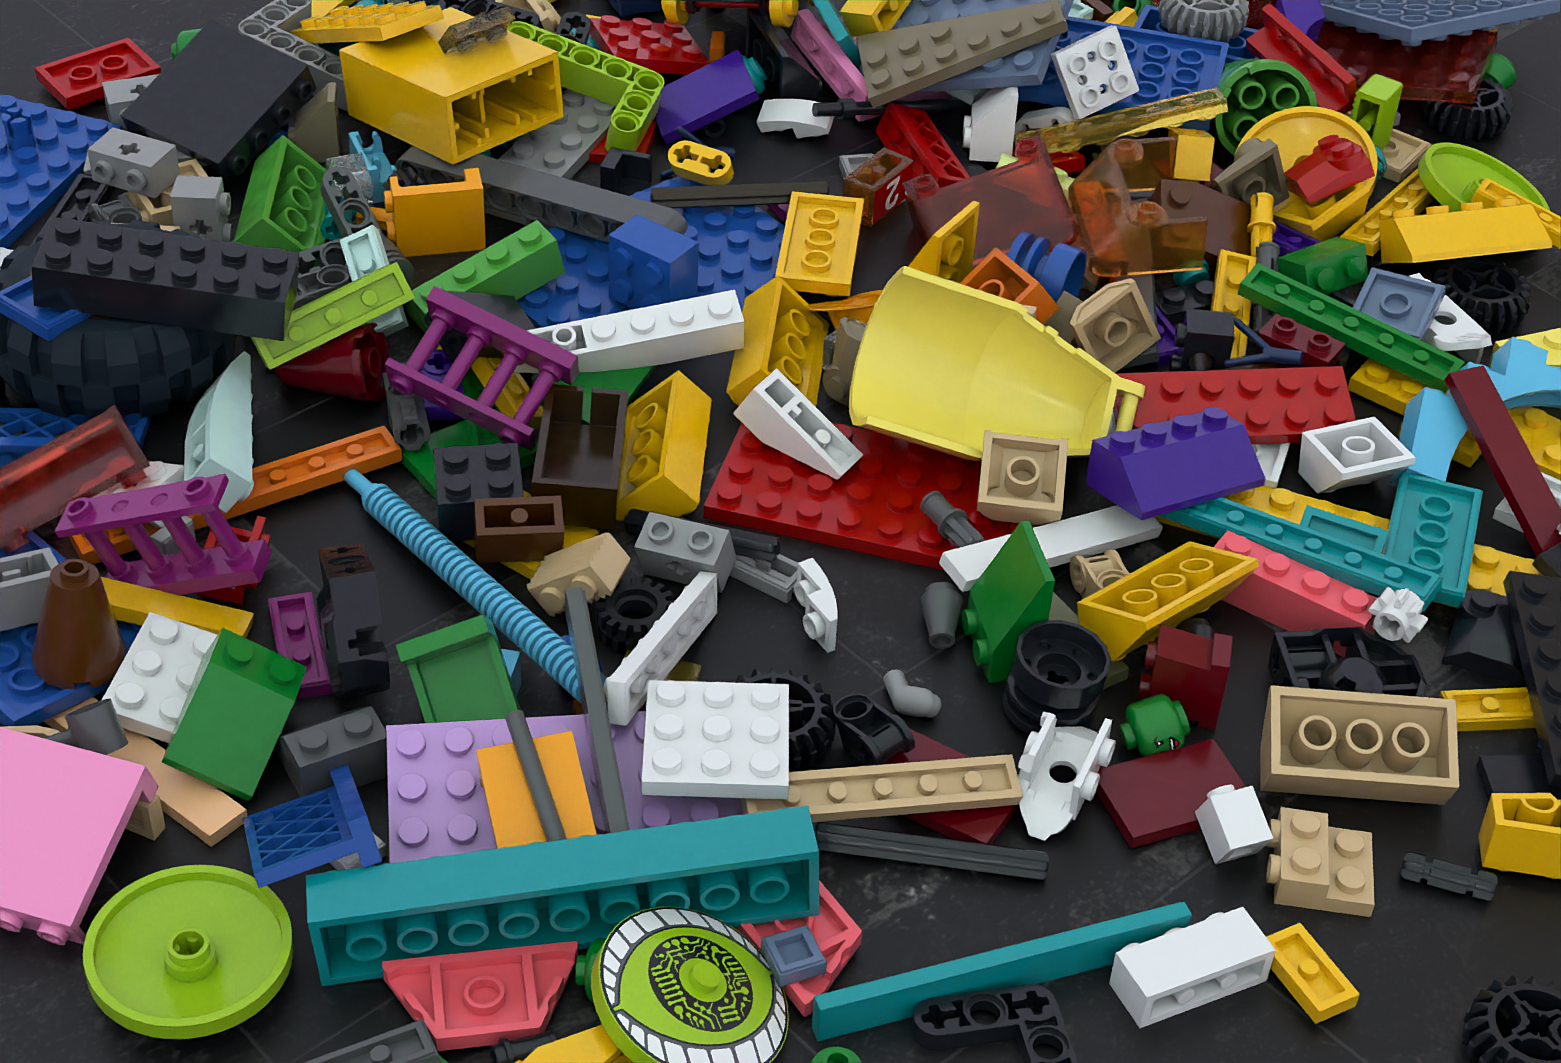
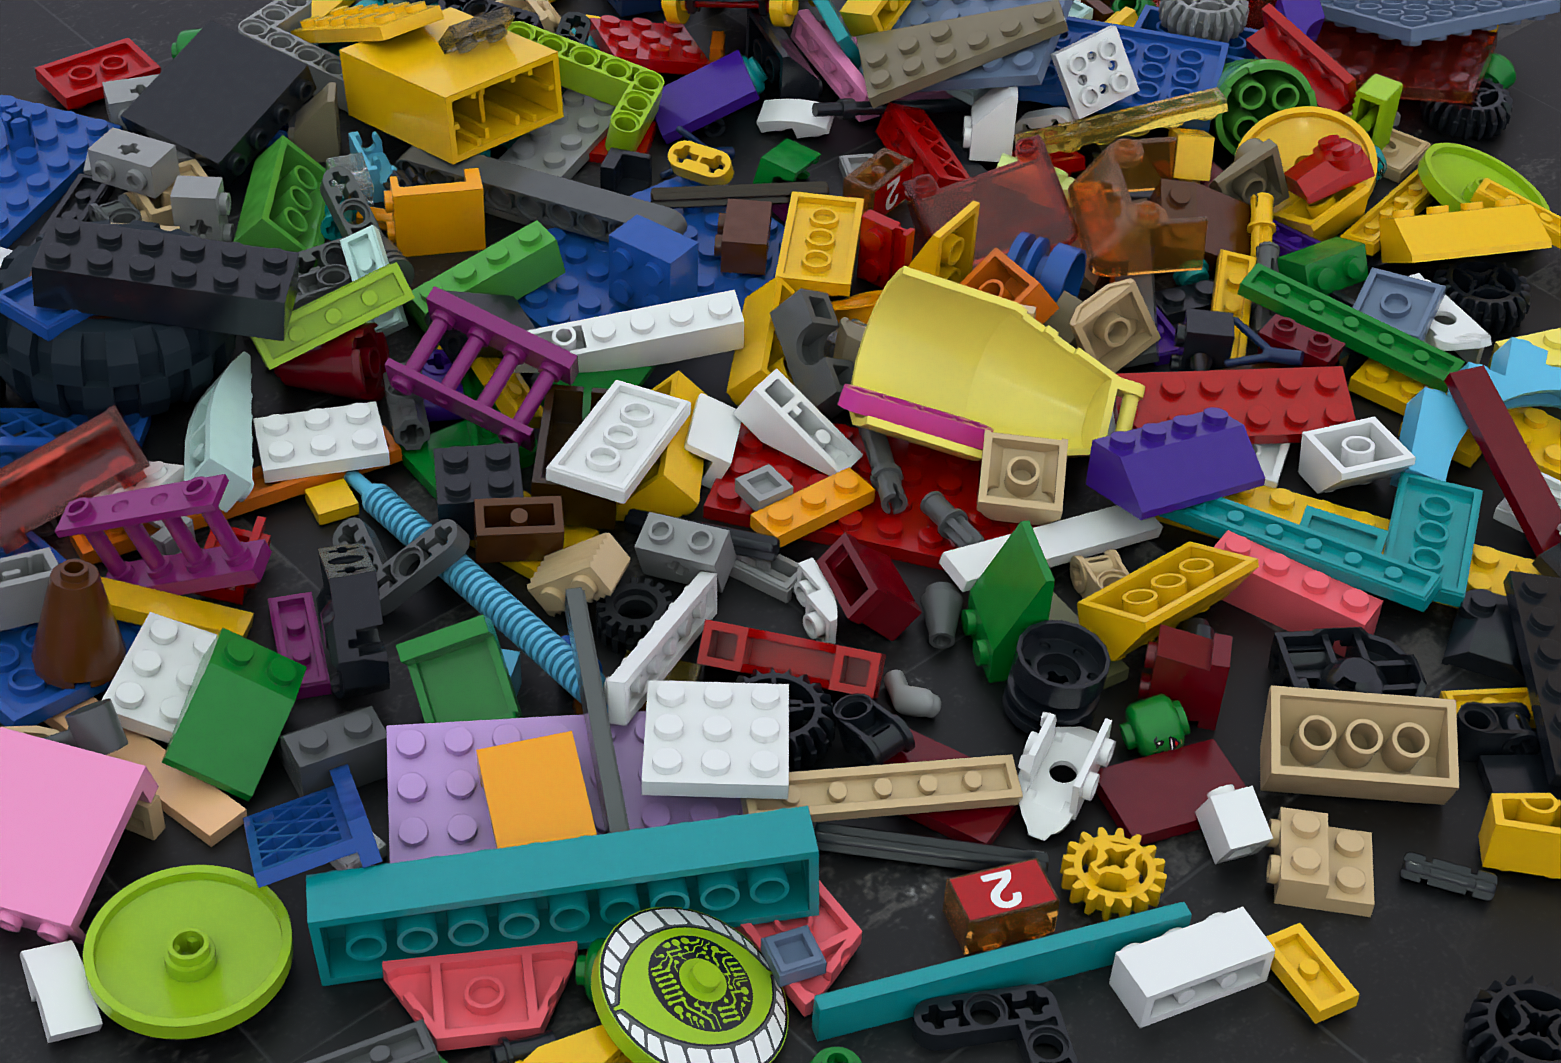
dark grey bar [505,710,567,842] -> none
white gear [1368,587,1428,643] -> none
none -> white slope [20,940,103,1043]
none -> white plate [253,401,390,483]
none -> yellow tile [304,478,359,525]
none -> dark grey beam [332,517,470,616]
none -> white tile [546,380,691,504]
none -> white panel [684,393,741,489]
none -> red arch [697,619,886,698]
none -> reddish brown brick [714,198,772,275]
none -> light grey plate [735,464,794,511]
none -> light orange plate [750,467,875,548]
none -> green hinge [753,138,821,184]
none -> dark grey arch [770,288,854,419]
none -> dark red hips [816,532,922,642]
none -> dark pink beam [838,384,994,450]
none -> red plate [857,209,915,289]
none -> dark grey pin [858,427,908,514]
none -> brick [942,858,1060,955]
none -> yellow gear [1060,827,1167,921]
none -> black piece [1457,702,1541,762]

